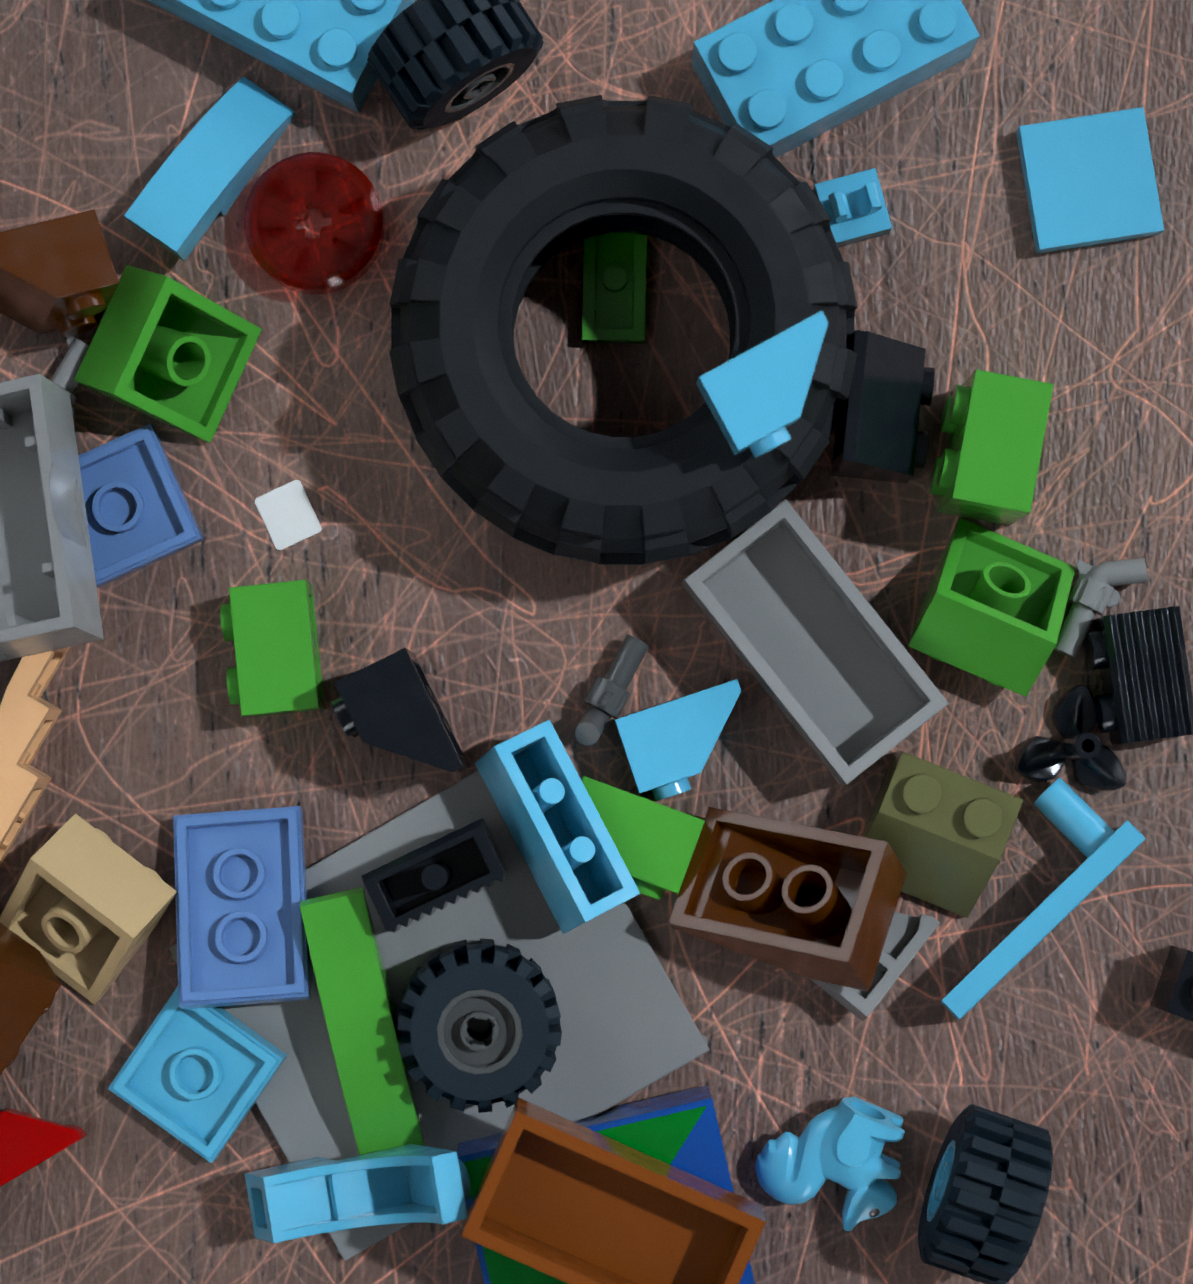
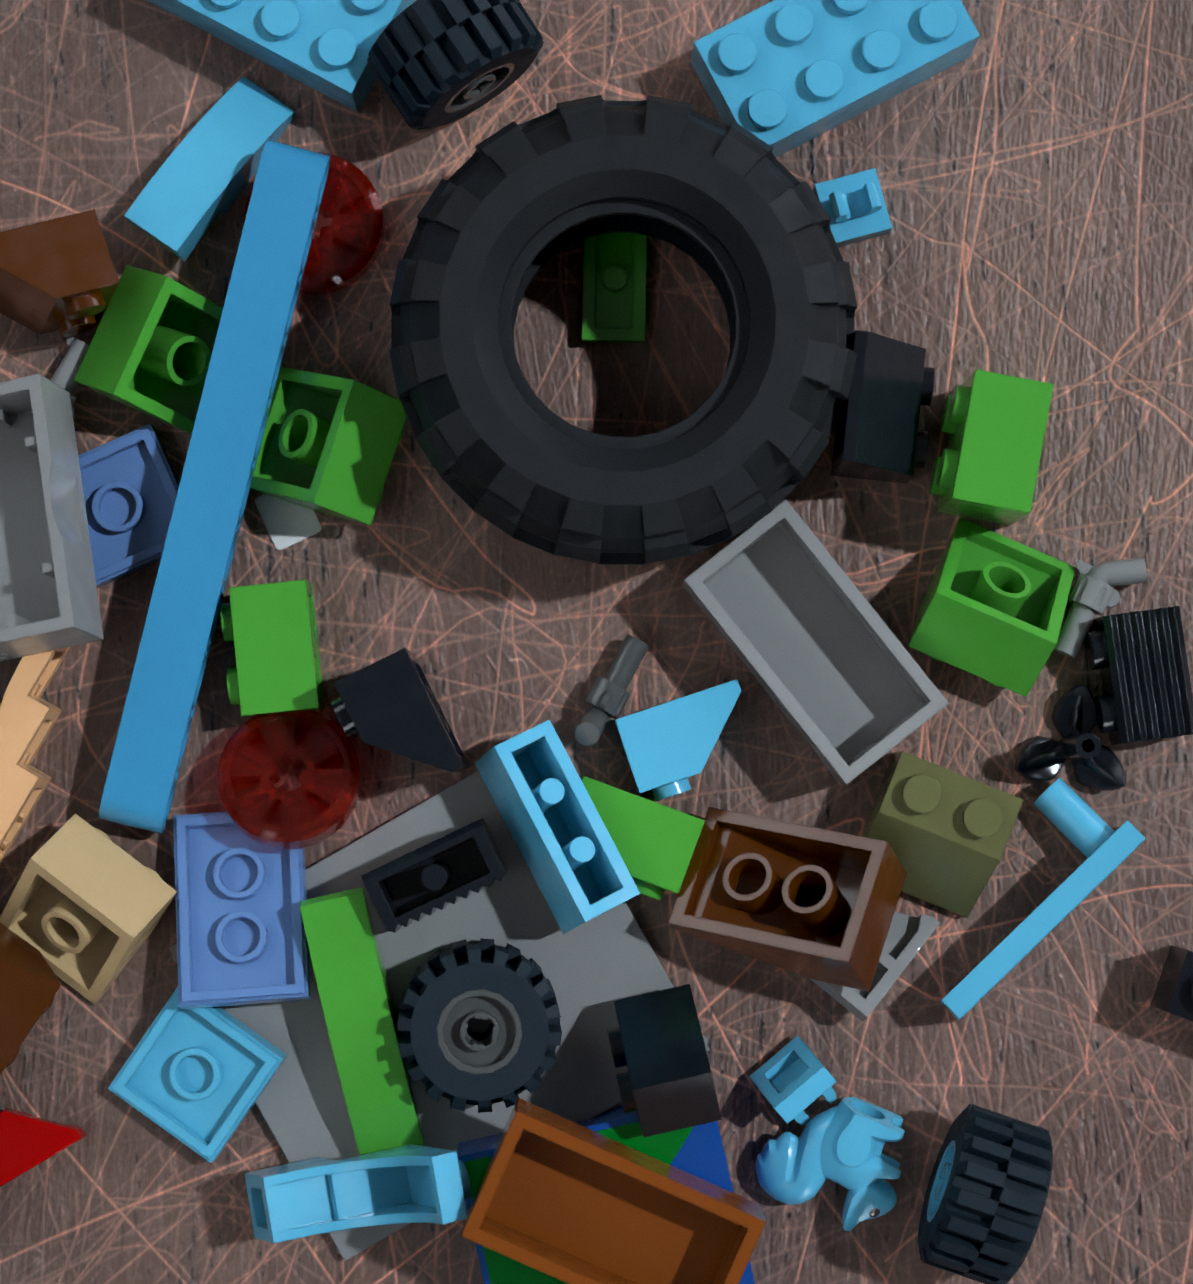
medium azure slope [696,311,828,459] -> none
medium azure tile [1016,107,1164,254] -> none
none -> dark azure beam [98,140,331,834]
none -> clear red wheel [217,710,361,849]
none -> bright green slope [250,367,407,526]
none -> black brick [607,984,722,1137]
none -> medium azure tile [749,1035,837,1126]

